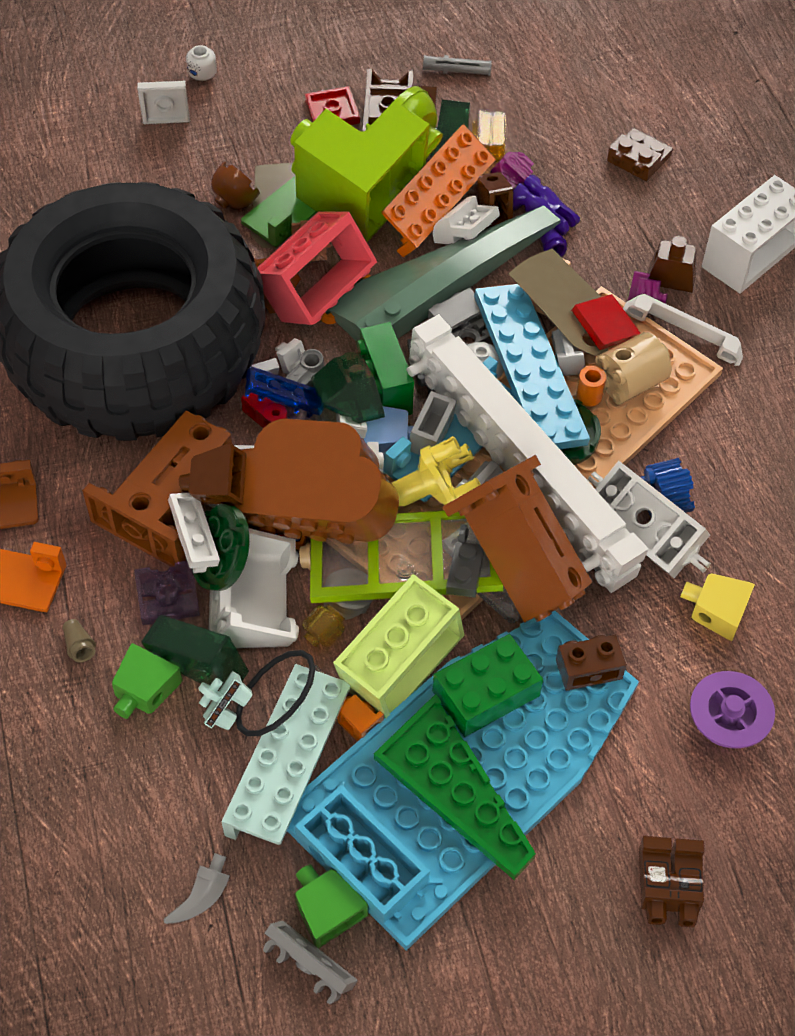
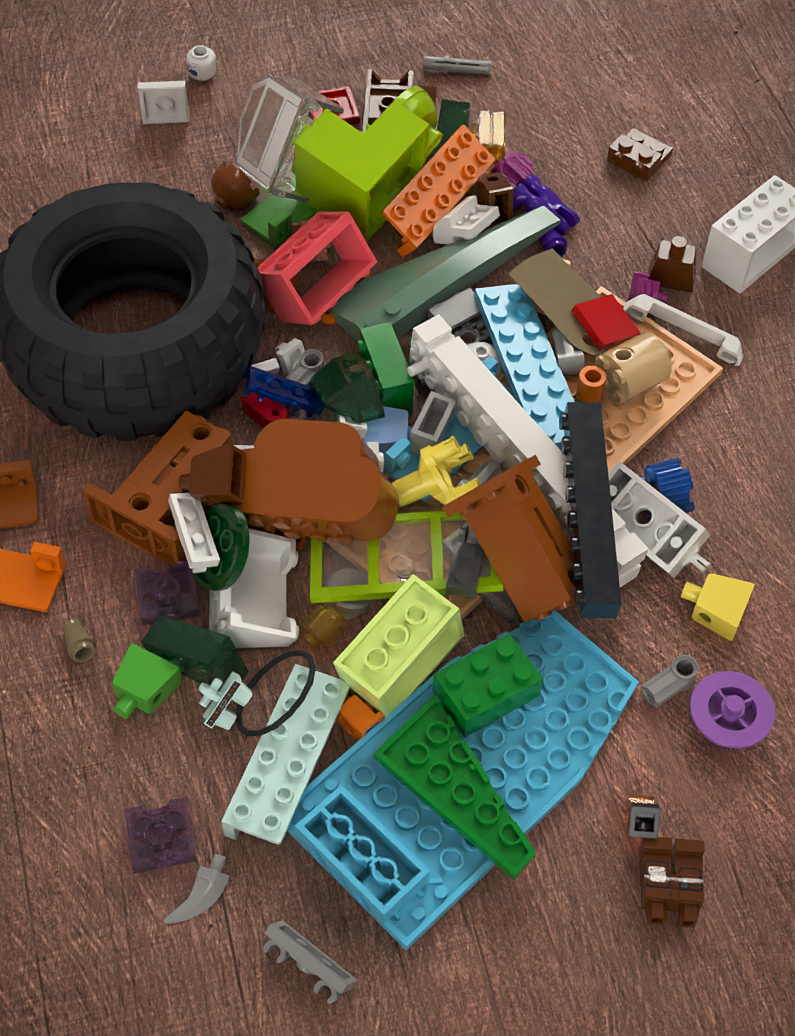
bright green torso [295,865,368,949] -> none
tan plate [299,542,311,570] -> none
reddish brown brick [556,634,627,691] -> none
none -> clear purple brick [124,797,197,874]
none -> clear windscreen [235,73,344,203]
none -> black brick [559,402,622,618]
none -> black leg [626,794,660,839]
none -> light grey piece [640,655,699,708]

